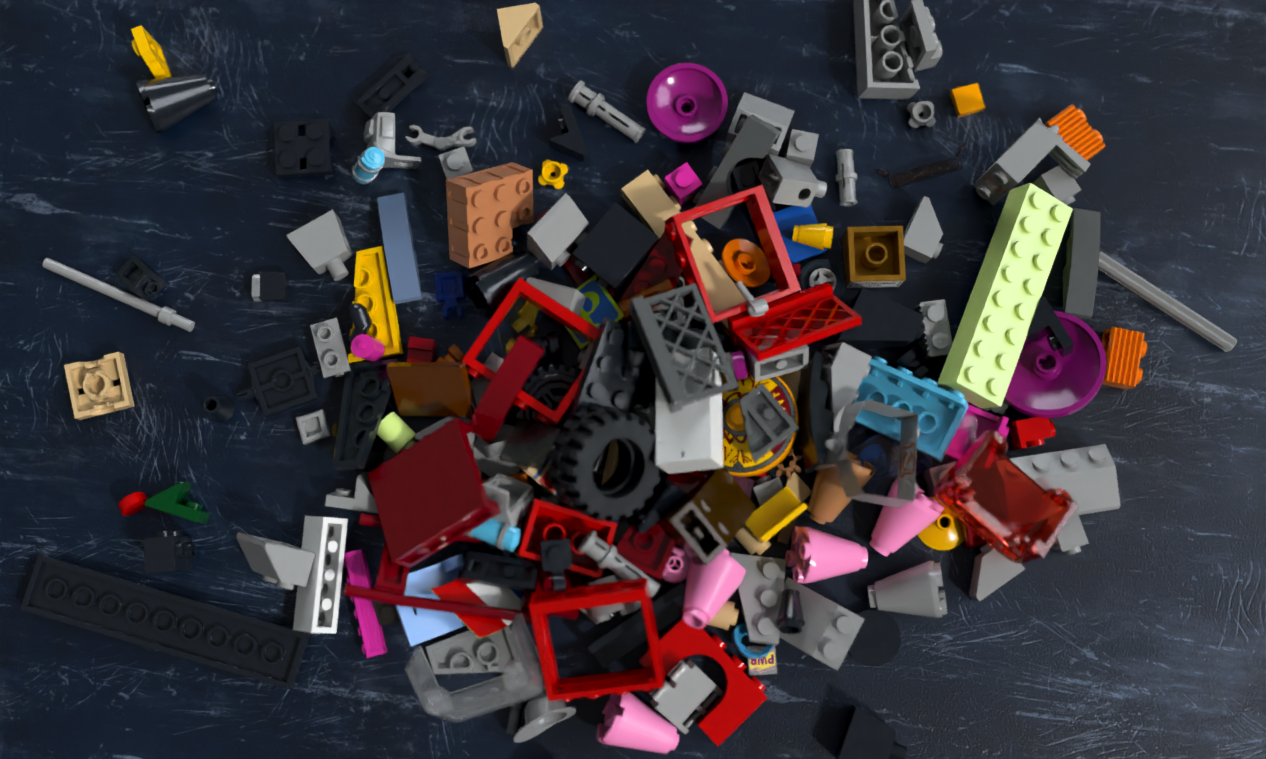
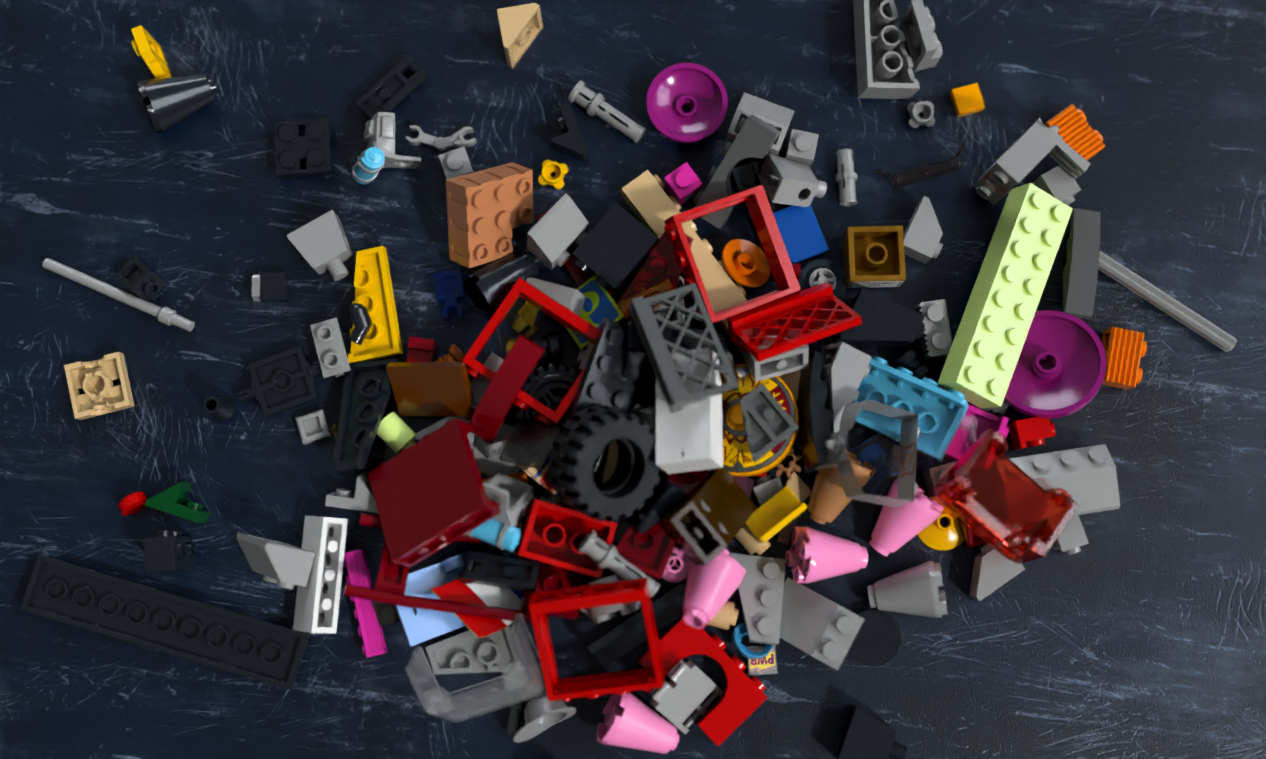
dark pink piece [351,334,385,361] -> none
sand blue slope [377,193,422,304] -> none
black plate [539,538,572,592] -> none
magenta tile [732,351,749,380] -> none
light grey hand [735,281,768,317] -> none
black cone [776,589,805,634] -> none
yellow cone [792,223,834,250] -> none
black slope [1028,297,1074,357] -> none

